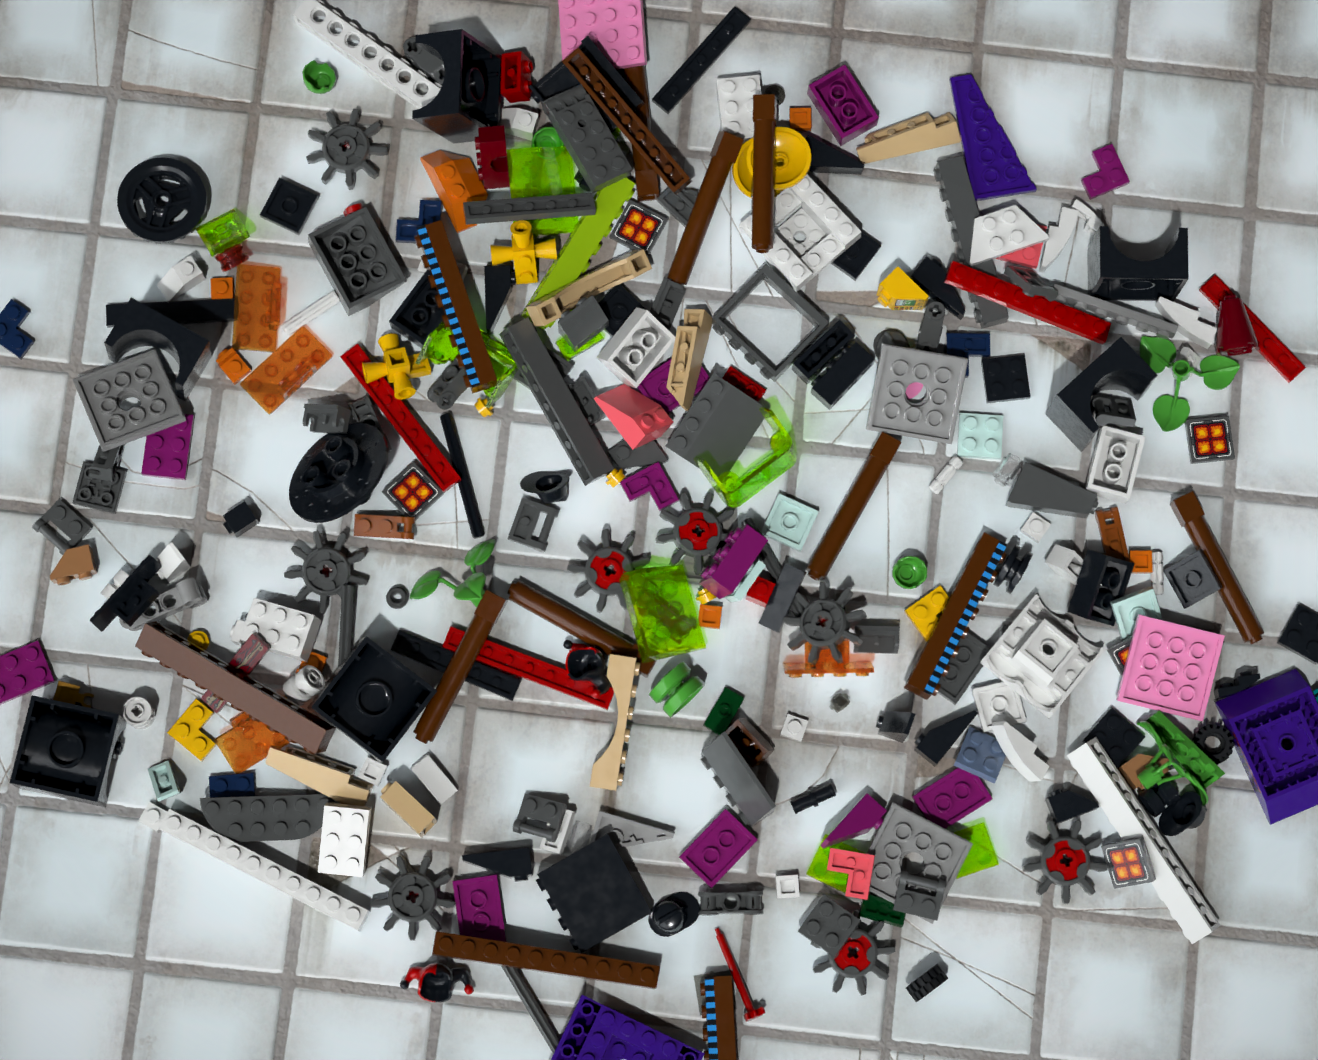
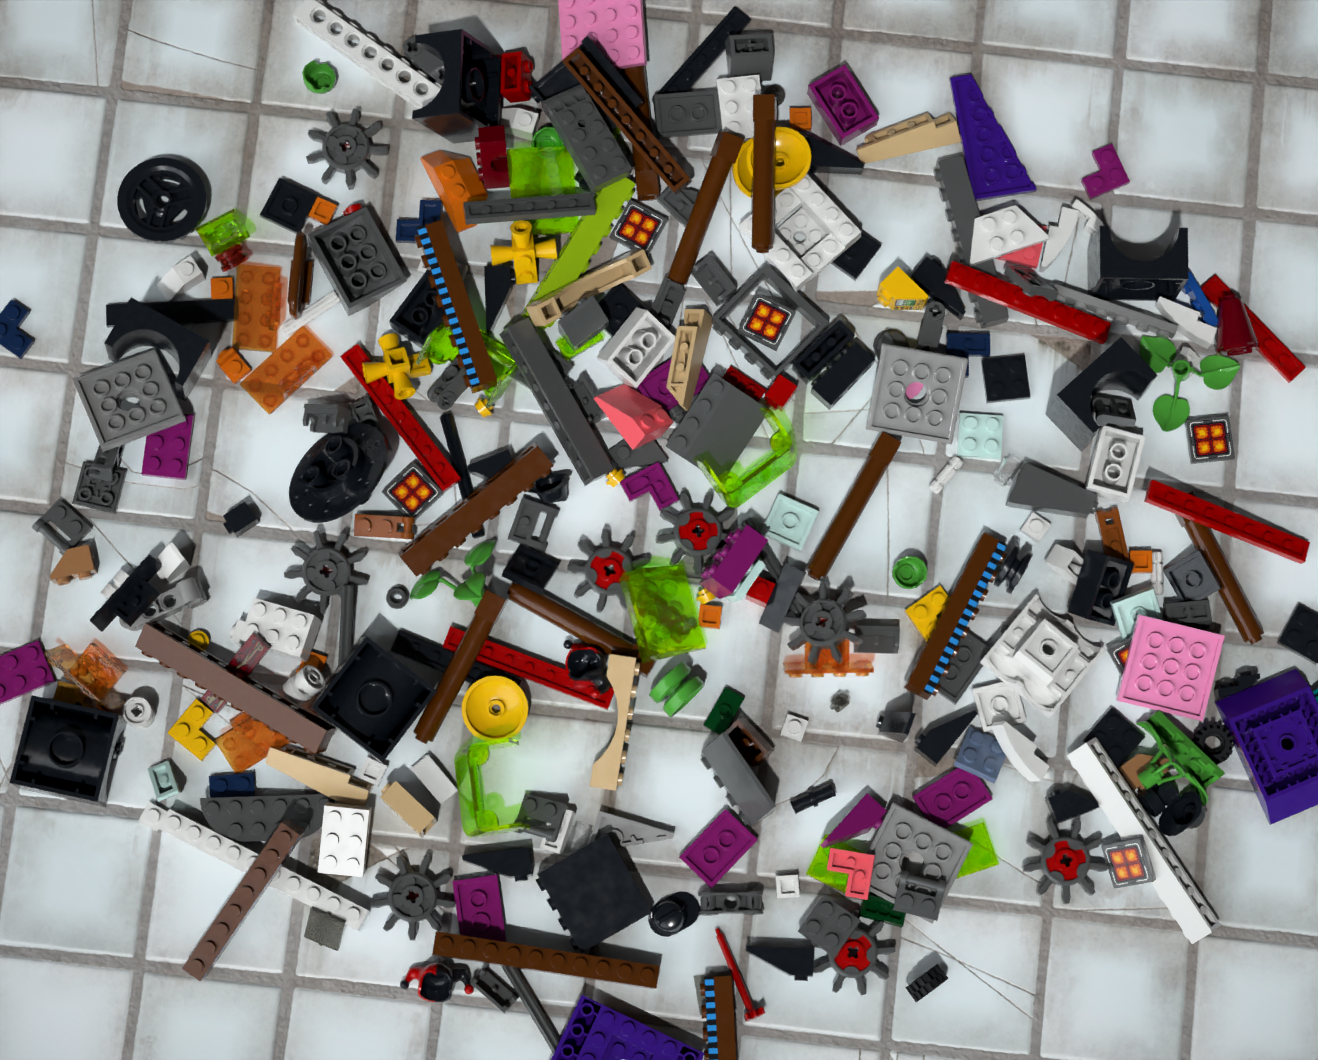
none -> clear orange bracket [44,642,127,712]
none -> reddish brown brick [182,818,306,981]
none -> reddish brown bar [287,231,314,320]
none -> clear smoke piece [304,906,346,951]
none -> orange plate [308,197,338,226]
none -> reddish brown brick [398,442,554,577]
none -> clear neon green windscreen [454,738,530,838]
none -> yellow dish [462,676,528,742]
none -> black slope [467,450,512,481]
none -> dark grey hinge [470,967,519,1014]
none -> black plate [502,544,560,595]
none -> dark grey plate [653,90,722,139]
none -> dark grey plate [667,405,687,424]
none -> dark grey hinge [691,254,737,307]
none -> dark grey slope [725,33,774,81]
none -> tile [737,293,796,351]
none -> black slope [745,946,814,981]
none -> red brick [764,374,798,412]
none -> red plate [1144,480,1310,564]
none -> dark grey hinge [1163,600,1212,630]
none -> blue hinge [1182,272,1218,327]

